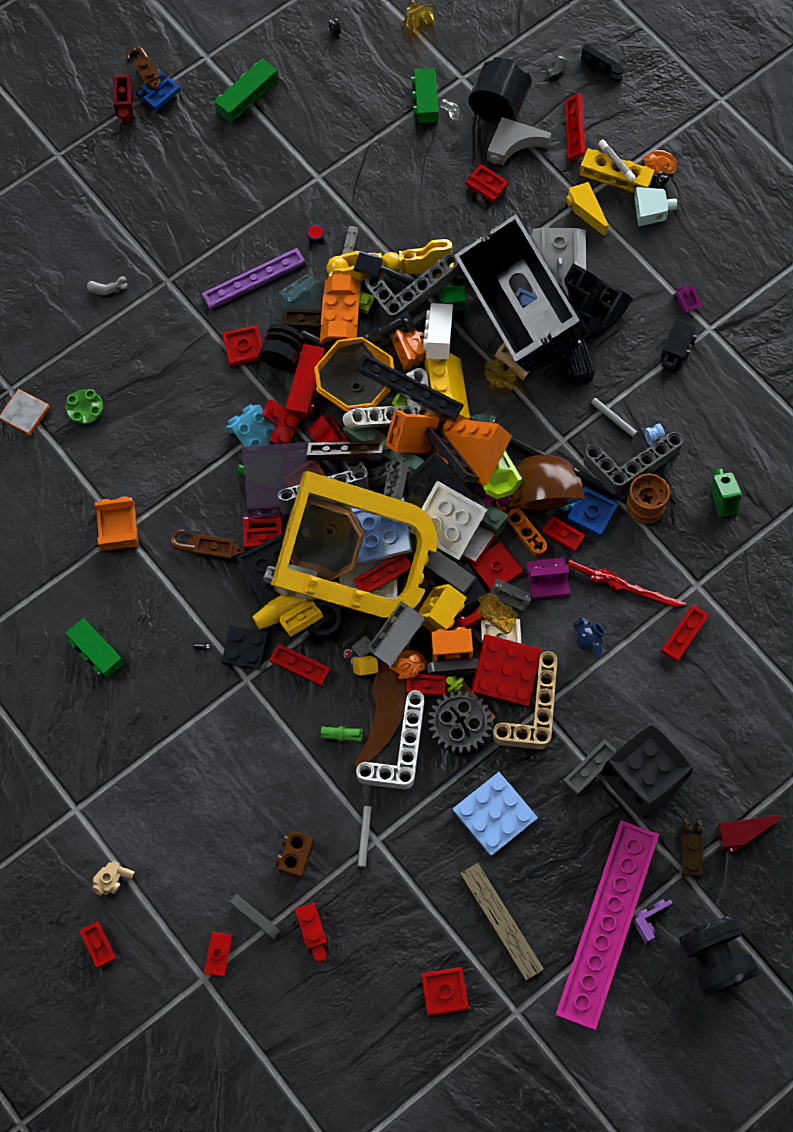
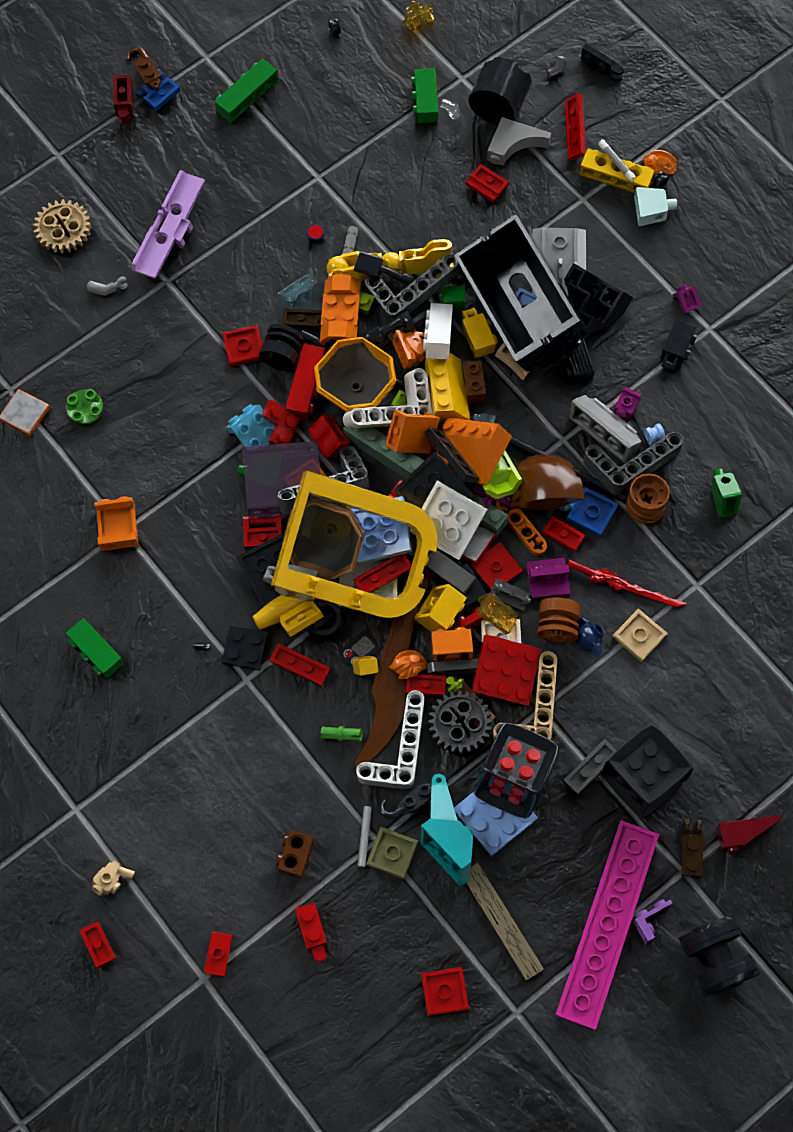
reddish brown plate [170,529,245,560] -> none
medium lavender tile [202,248,306,310] -> none
dark grey beam [229,894,281,940] -> none
dark brown plate [307,440,384,461] -> none
black tile [355,354,464,422] -> none
dark grey beam [367,458,408,500] -> none
dark grey brick [367,601,425,666] -> none
clear yellow hips [484,358,518,390] -> none
yellow slope [566,182,608,236] -> none
red plate [661,605,709,662] -> none
none -> tan gear [33,199,92,254]
none -> lavender piece [132,170,205,279]
none -> olive tile [366,827,419,880]
none -> teal slope [379,774,473,887]
none -> yellow brick [462,307,498,358]
none -> reddish brown brick [462,361,486,405]
none -> black piece [473,722,559,818]
none -> dark orange wheel [537,598,581,643]
none -> light grey slope [569,395,642,464]
none -> tan tile [612,609,668,662]
none -> magenta brick [613,387,642,420]

